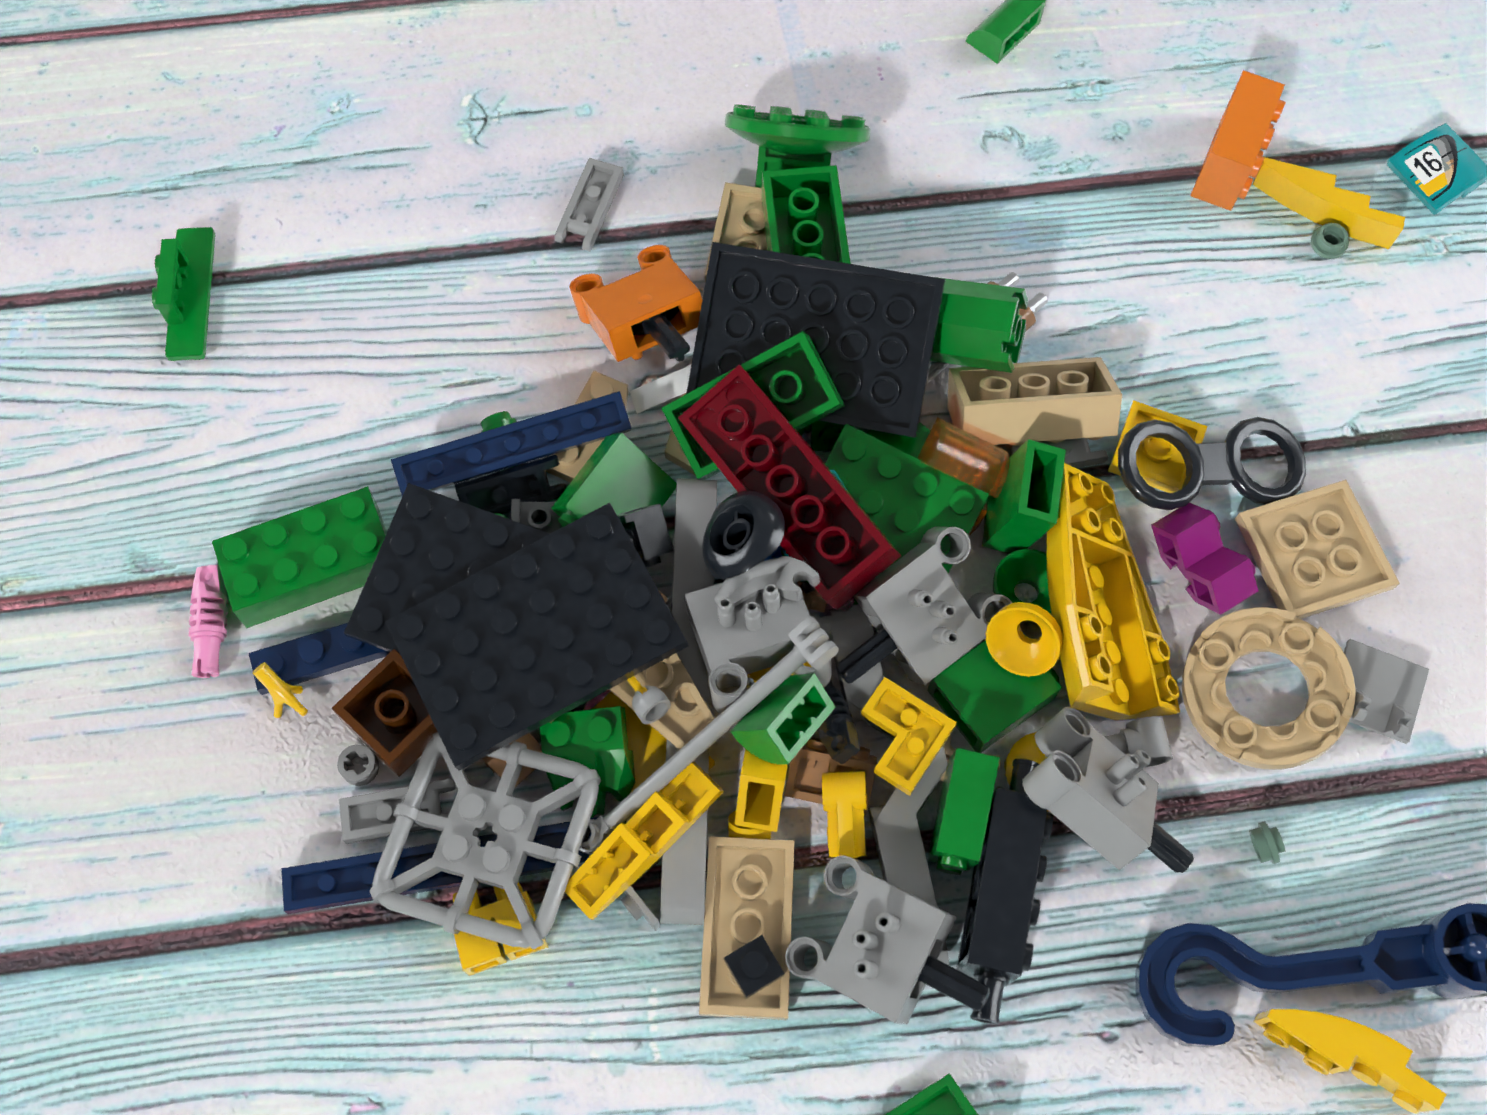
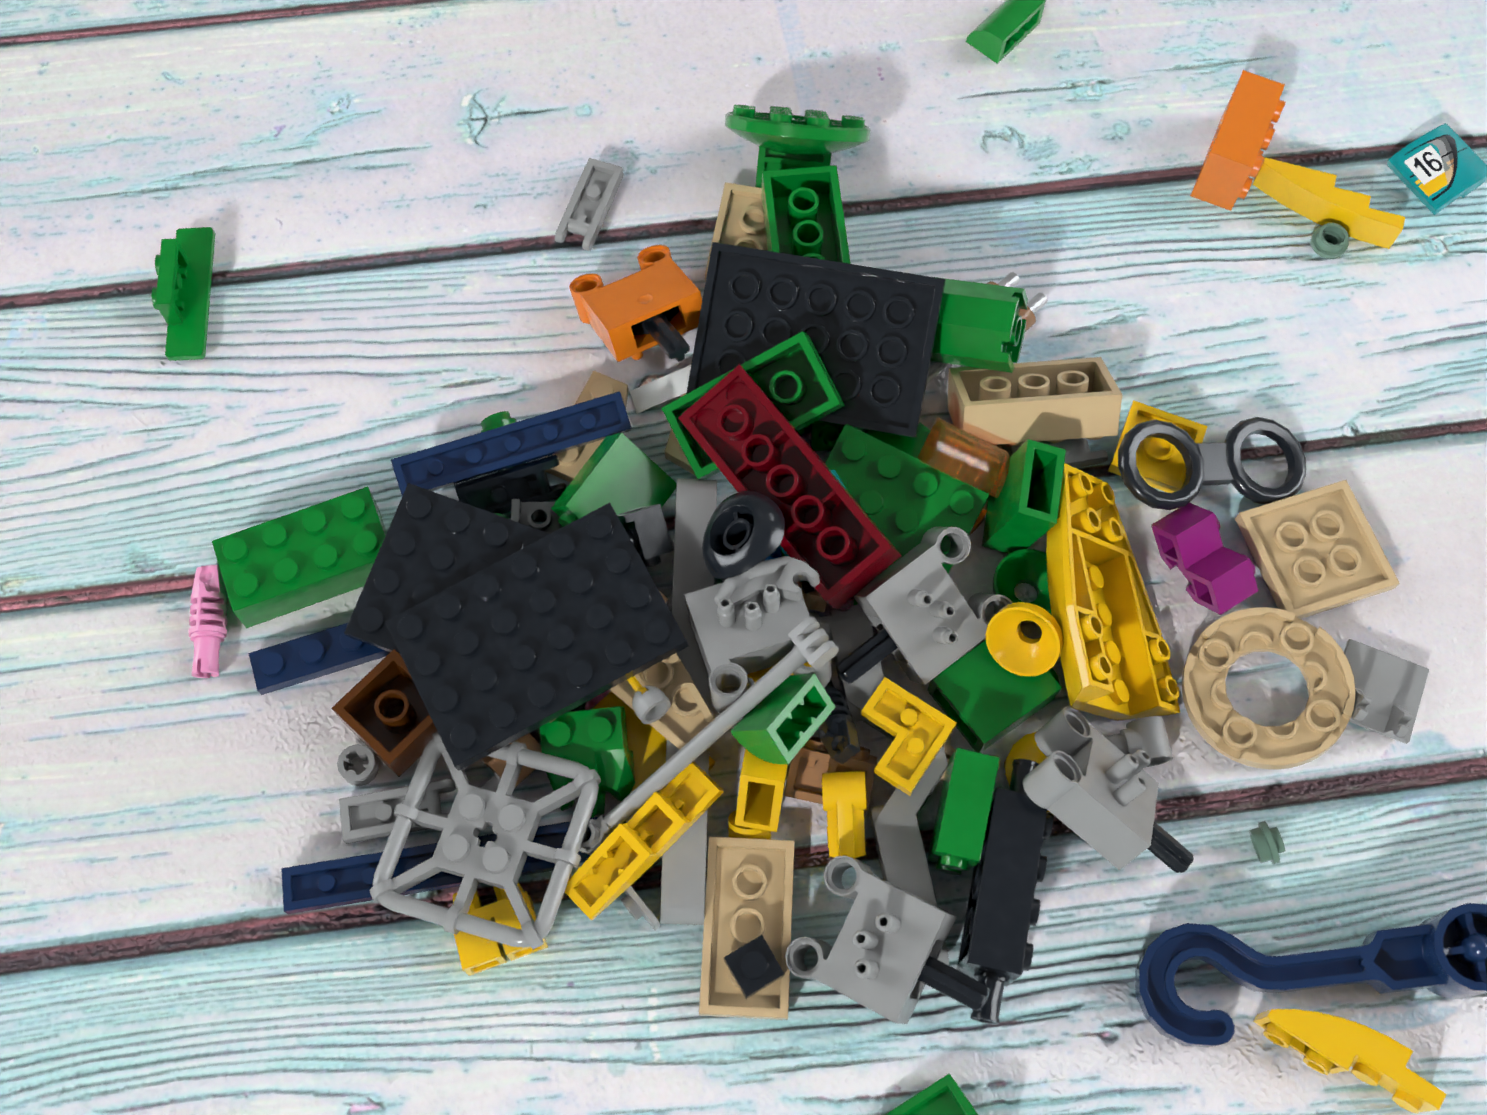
yellow bar [252,662,308,718] -> none

